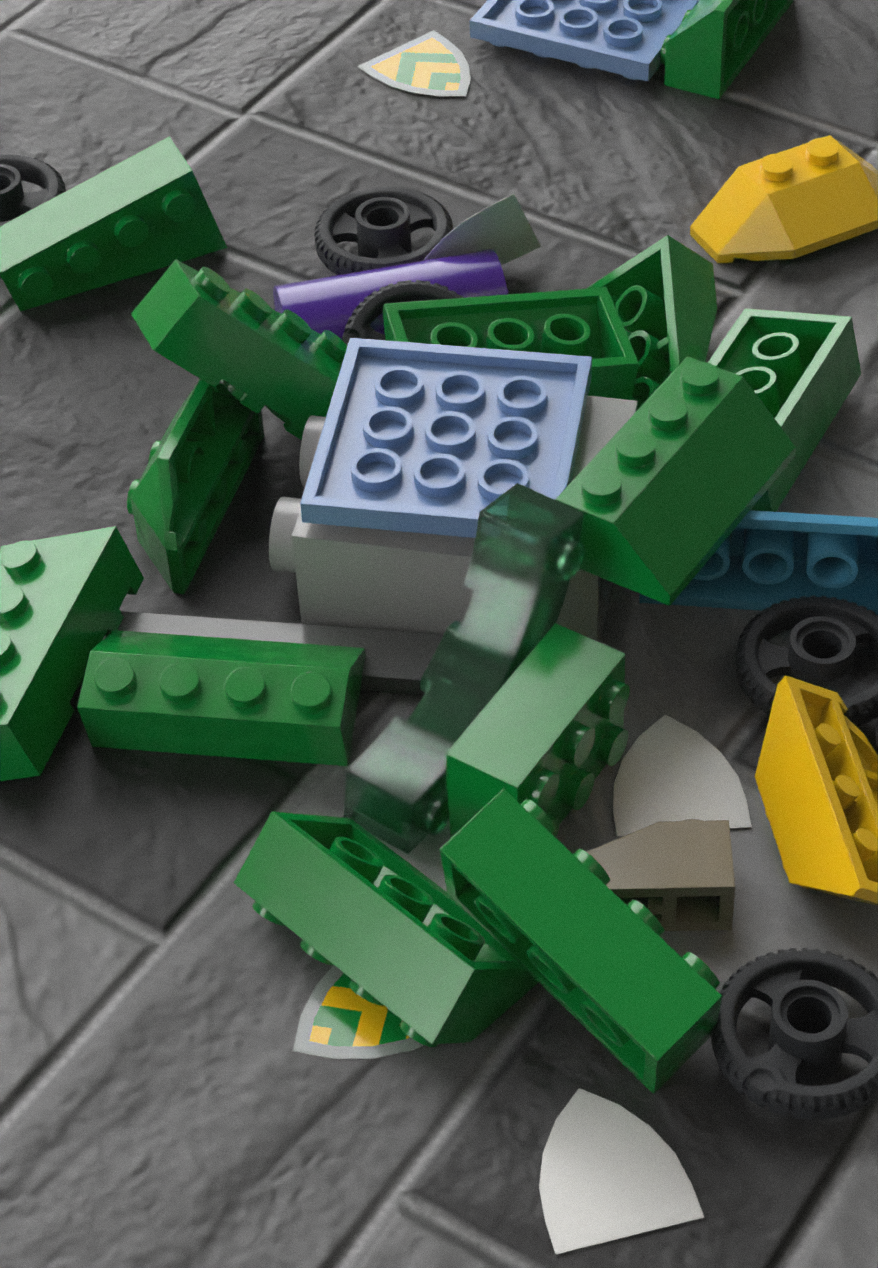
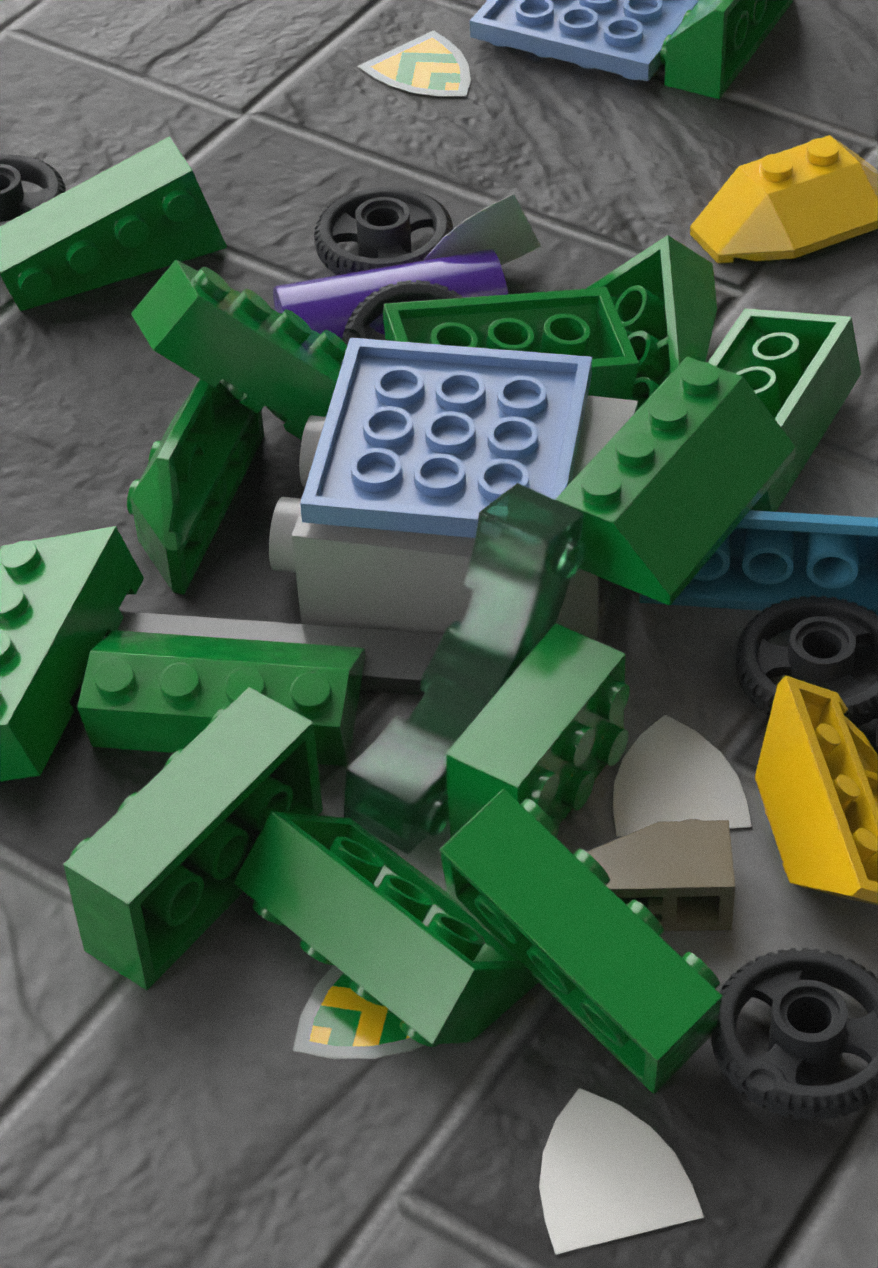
none -> green brick [63,687,323,990]

